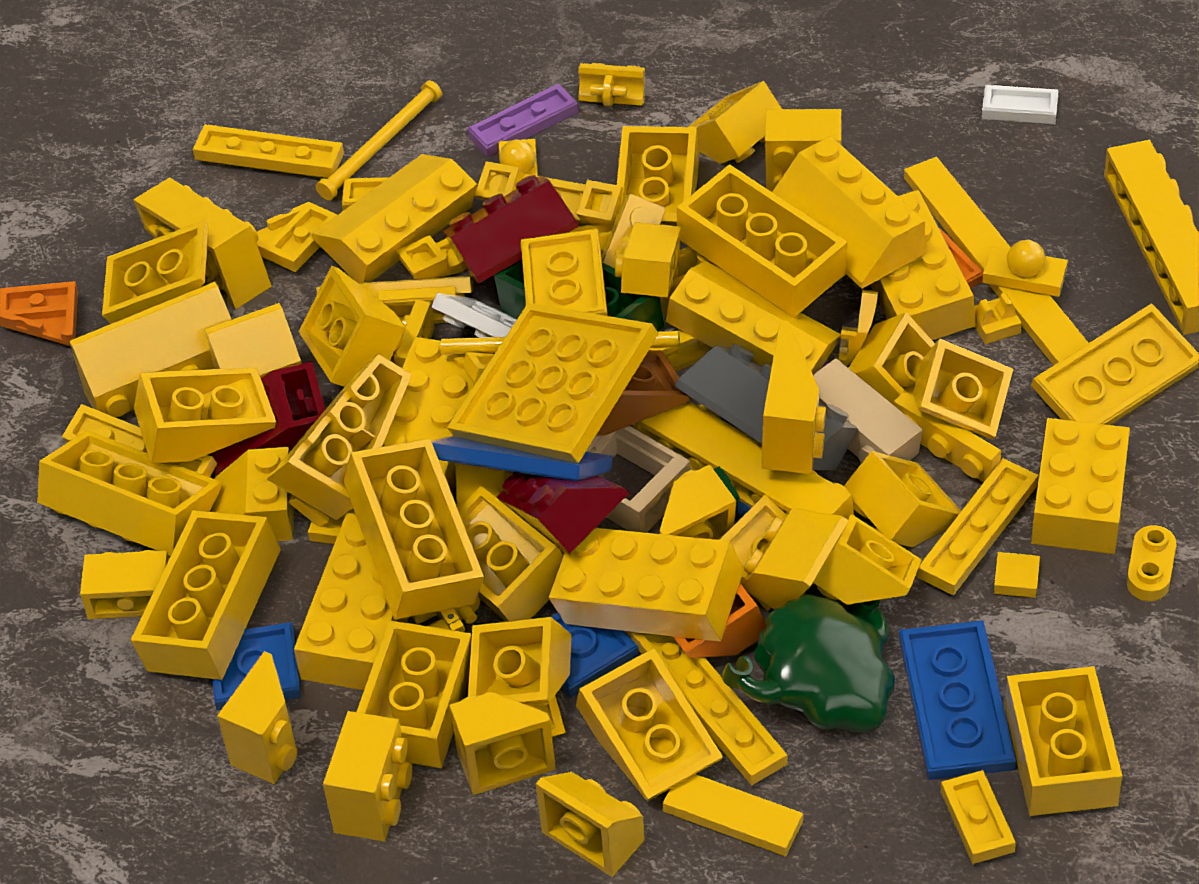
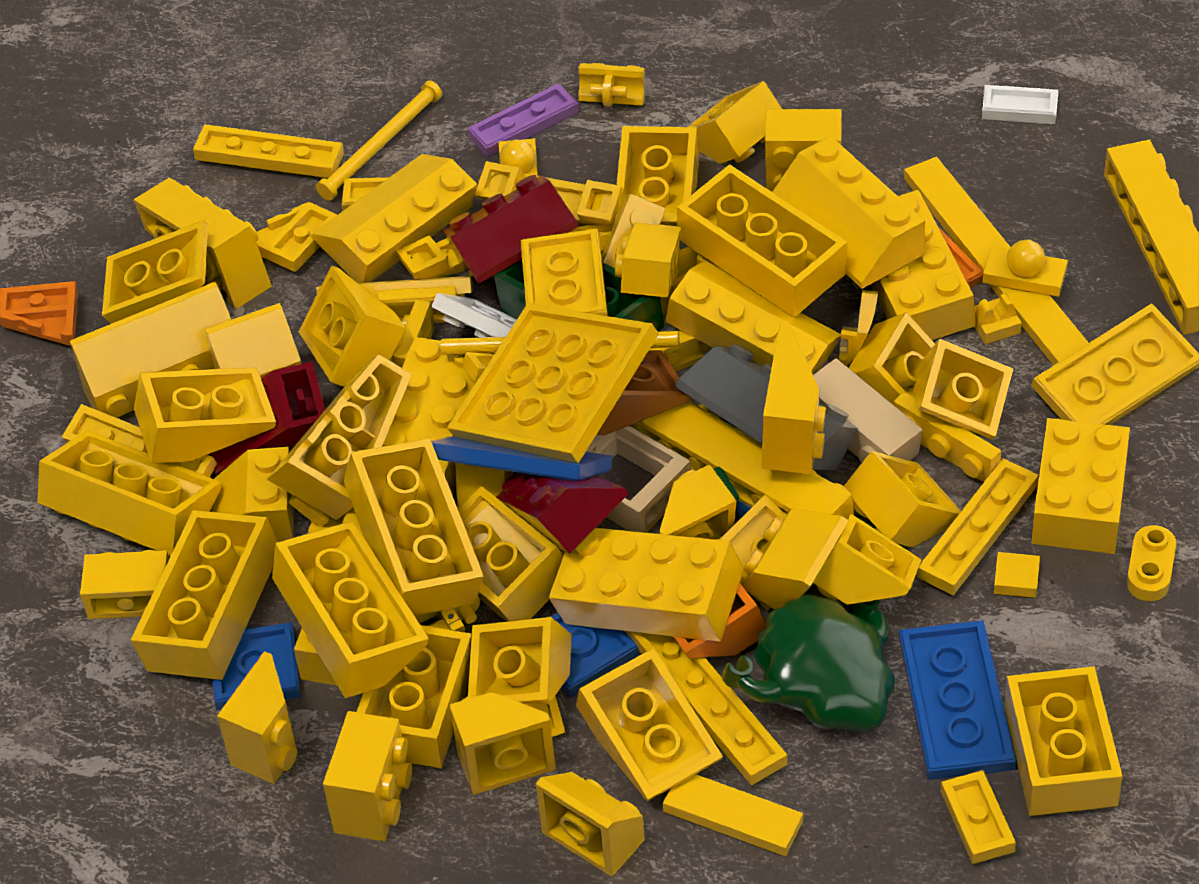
none -> yellow slope [272,521,429,698]

